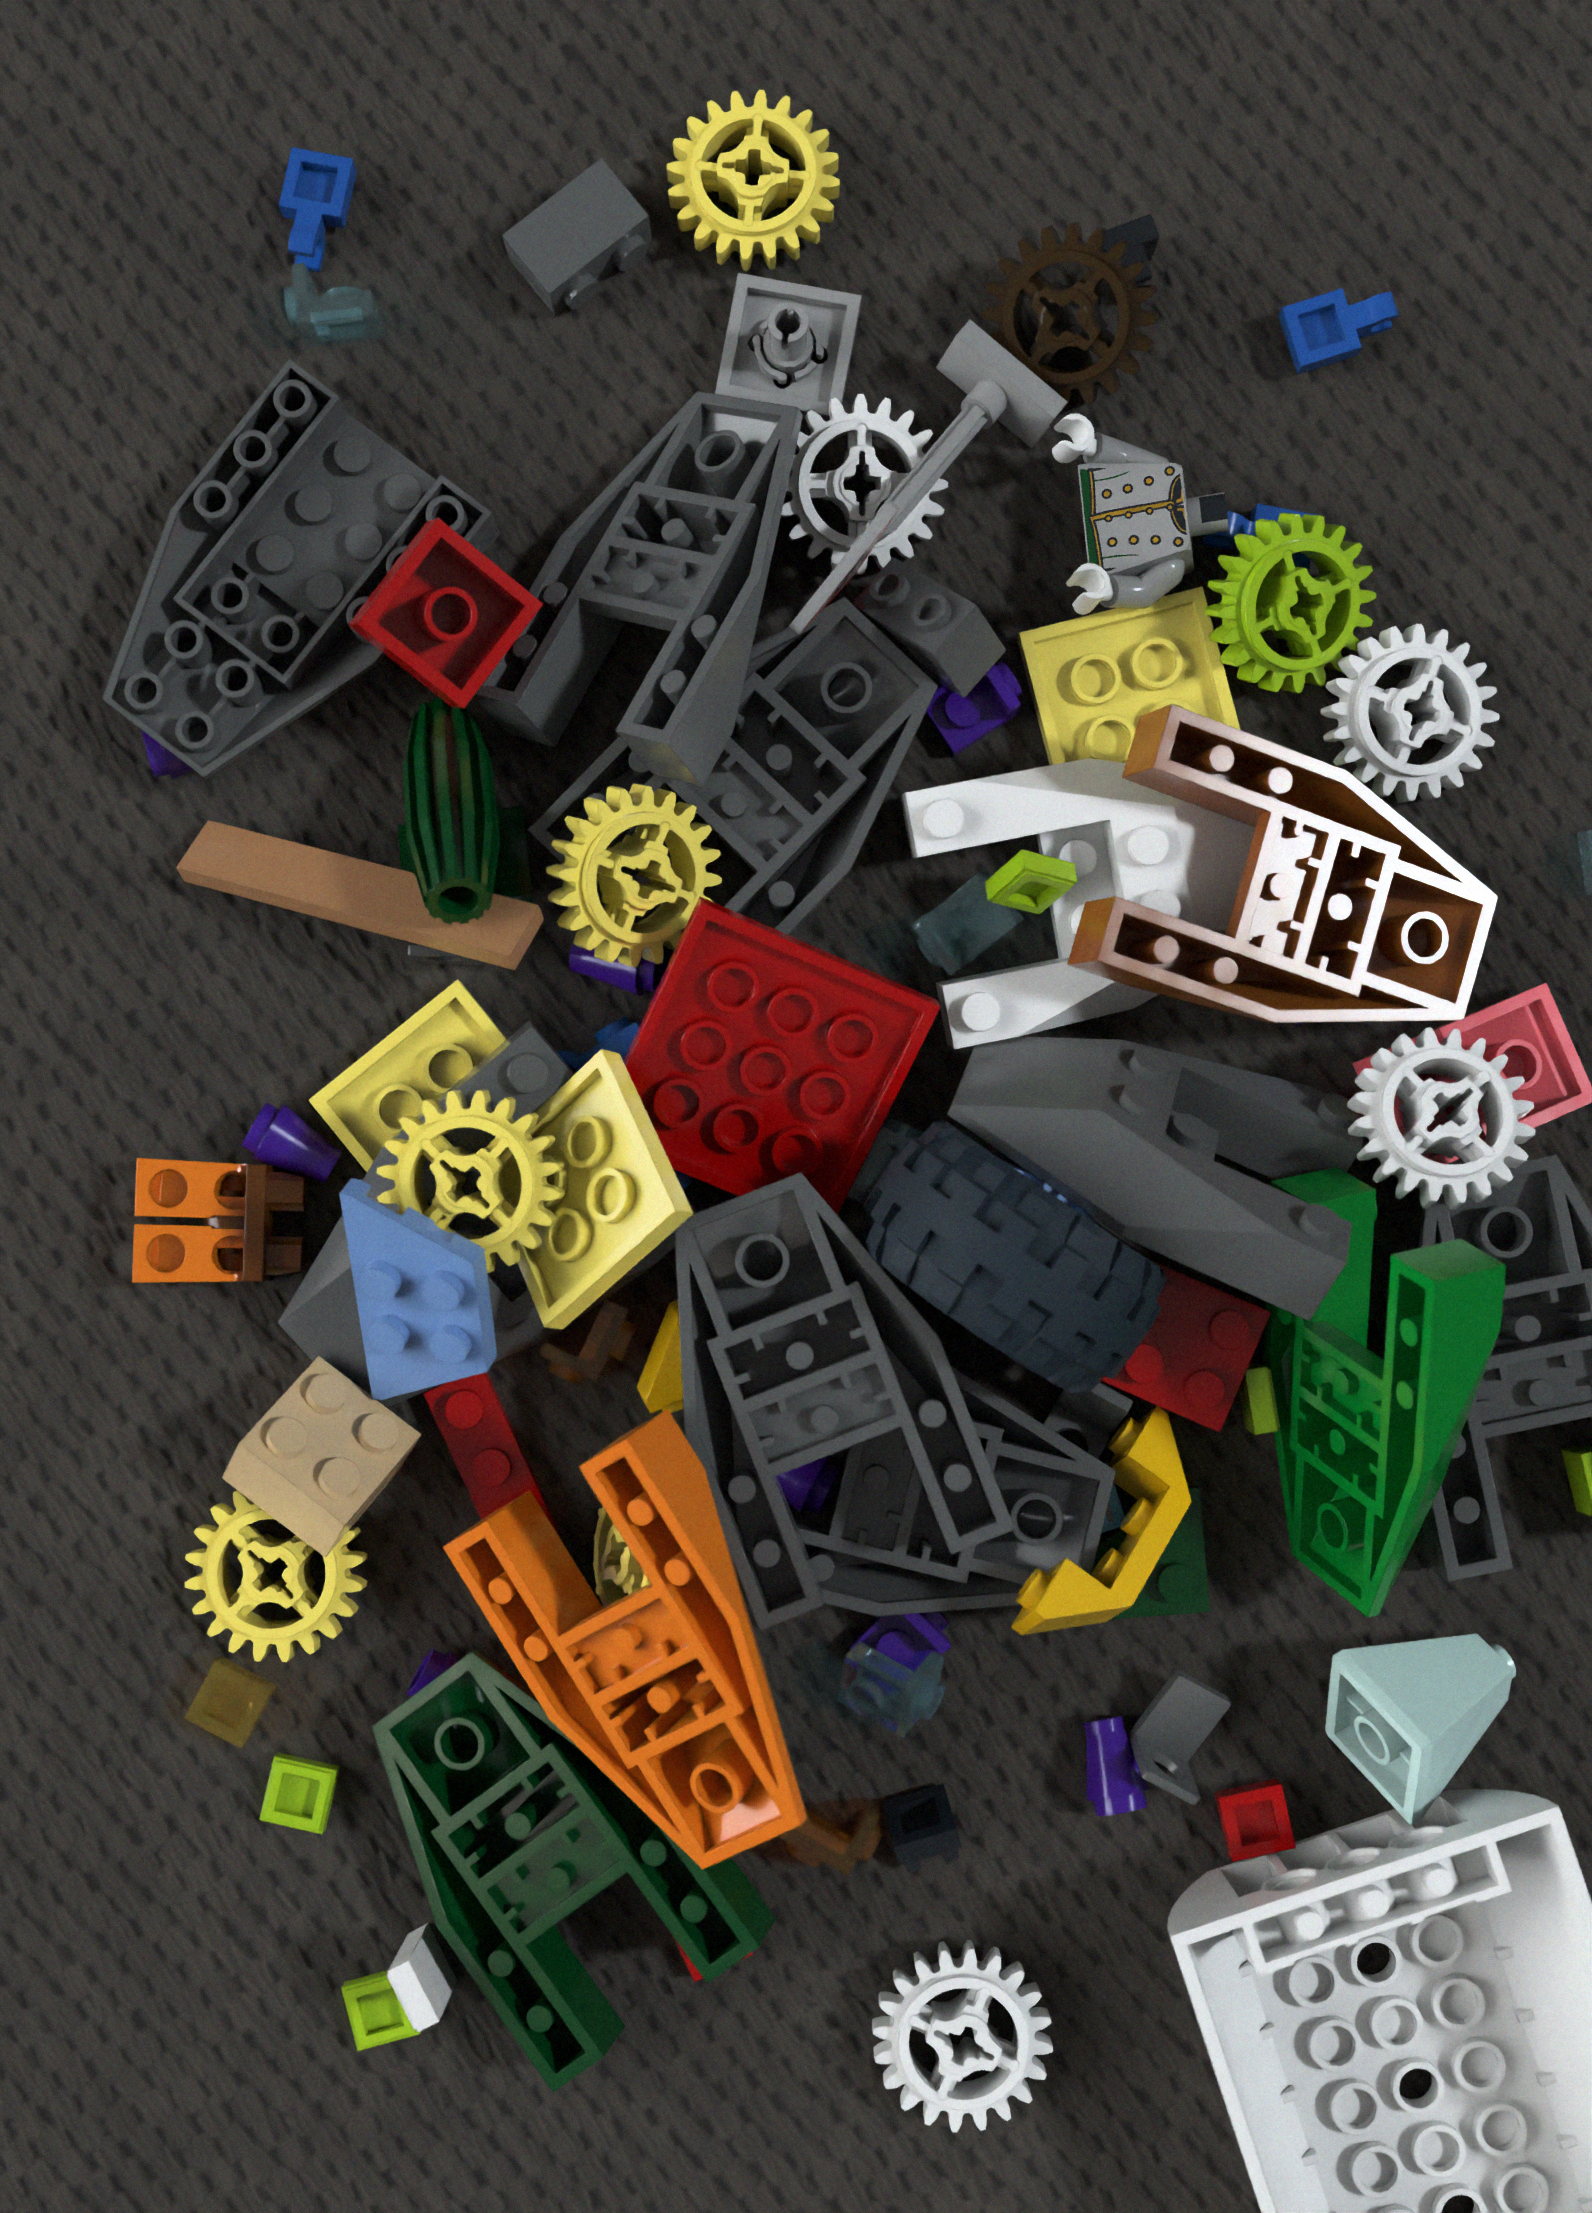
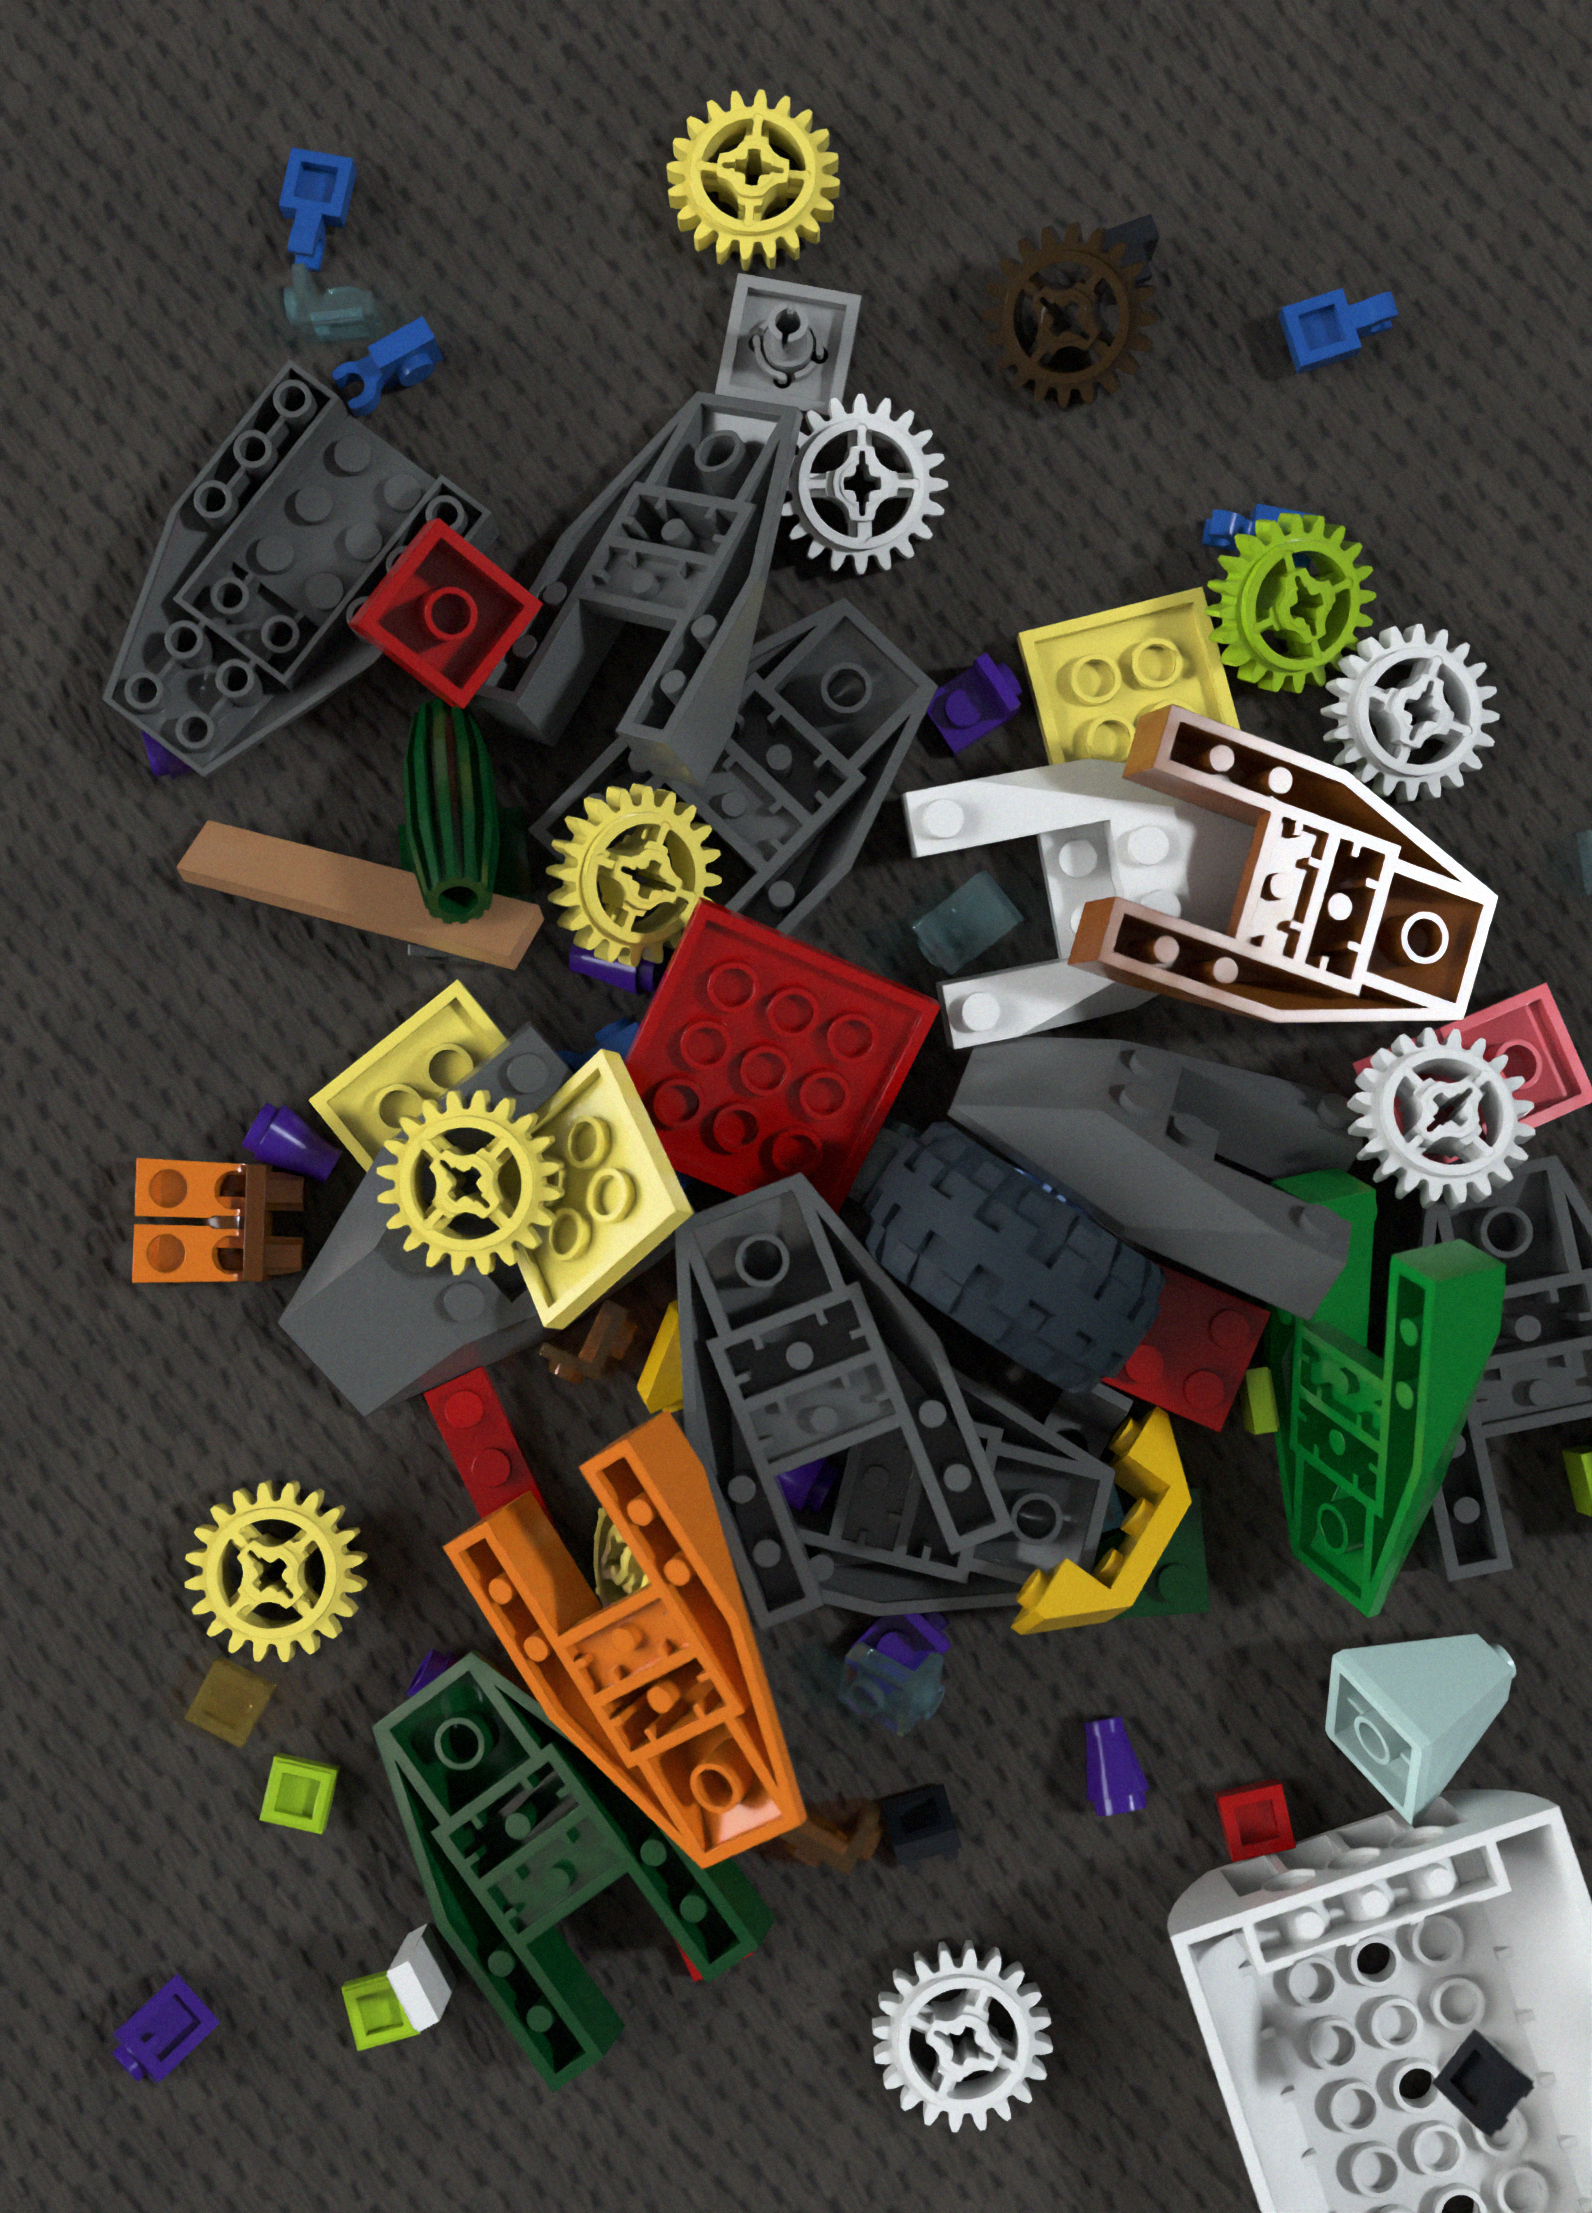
tan brick [222,1356,421,1558] -> none
medium blue wing [339,1178,497,1400] -> none
dark grey brick [502,158,652,316] -> none
light grey piece [789,320,1068,635] -> none
dark grey brick [852,557,1006,698] -> none
lime tile [985,849,1077,914] -> none
light grey torso [1052,413,1229,615] -> none
dark grey bracket [1128,1669,1231,1806] -> none
none -> dark purple bracket [112,1974,221,2083]
none -> blue plate [331,316,443,417]
none -> black tile [1432,2028,1534,2138]

